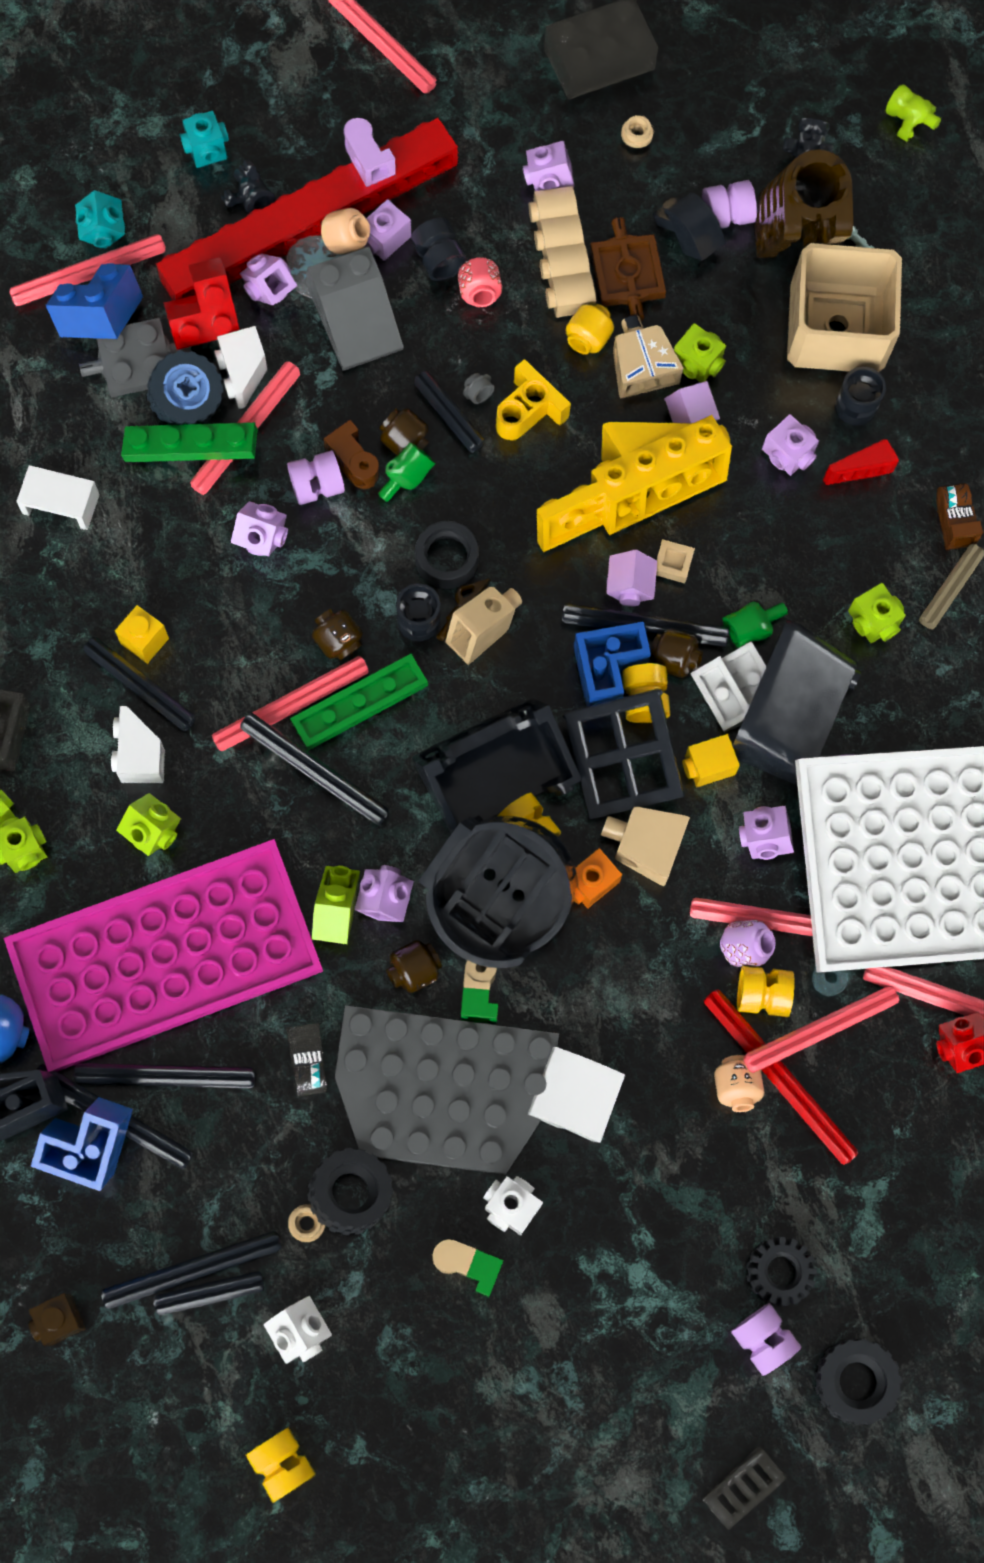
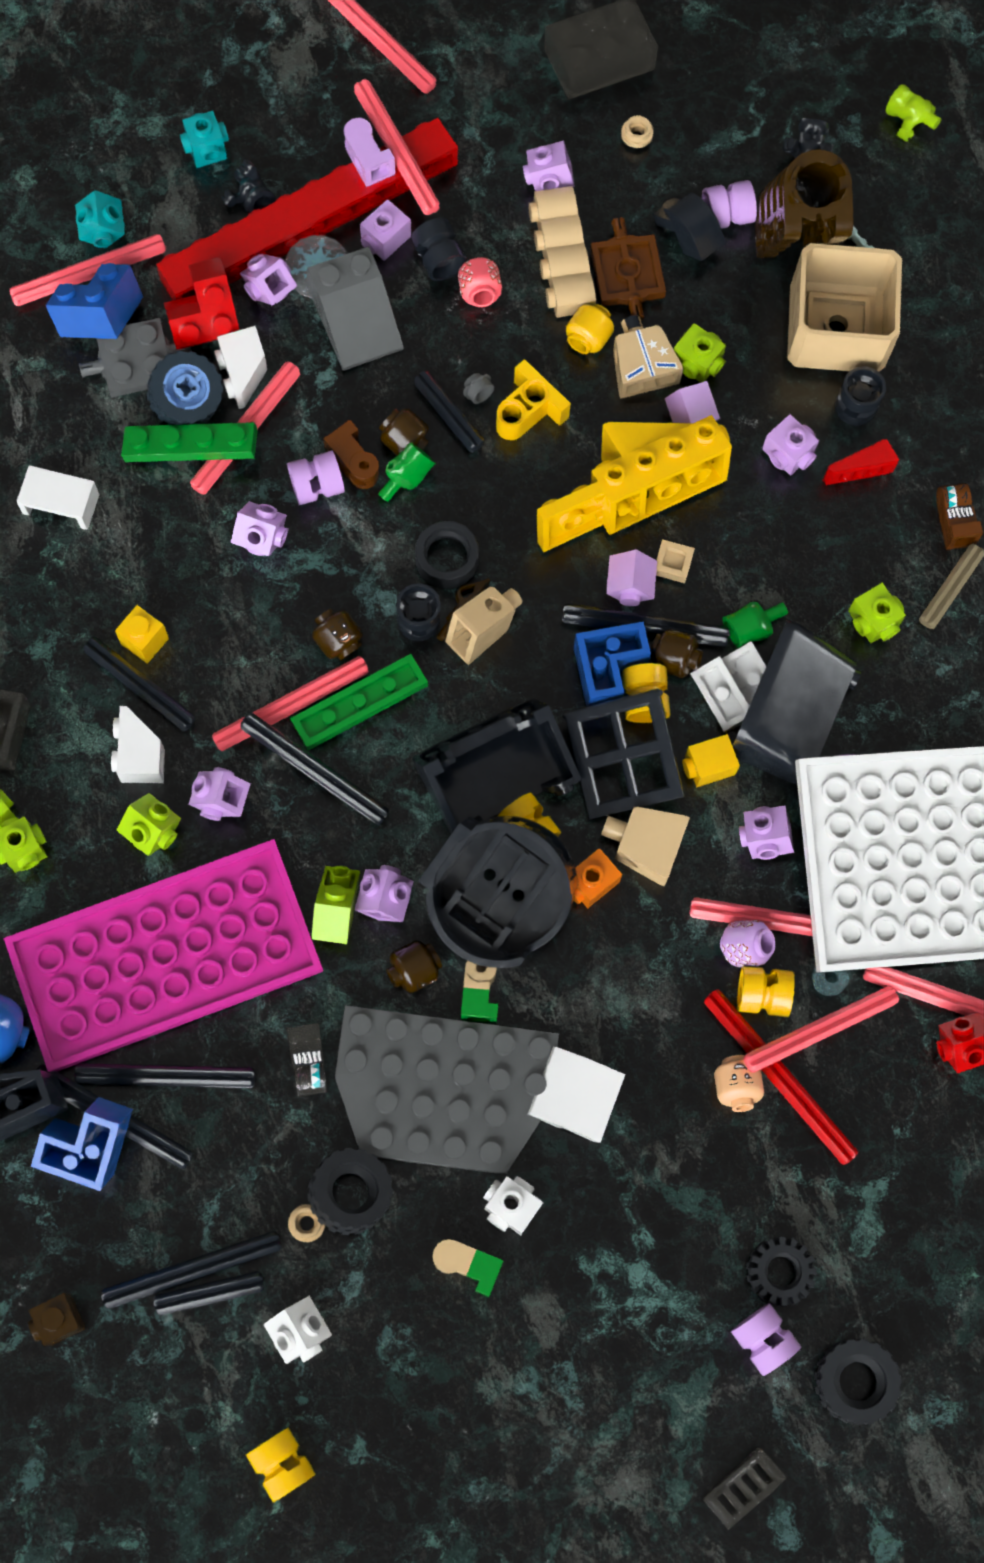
light nougat head [321,208,370,254] -> none
none -> lavender brick [189,767,250,821]
none -> coral axle [354,79,439,215]

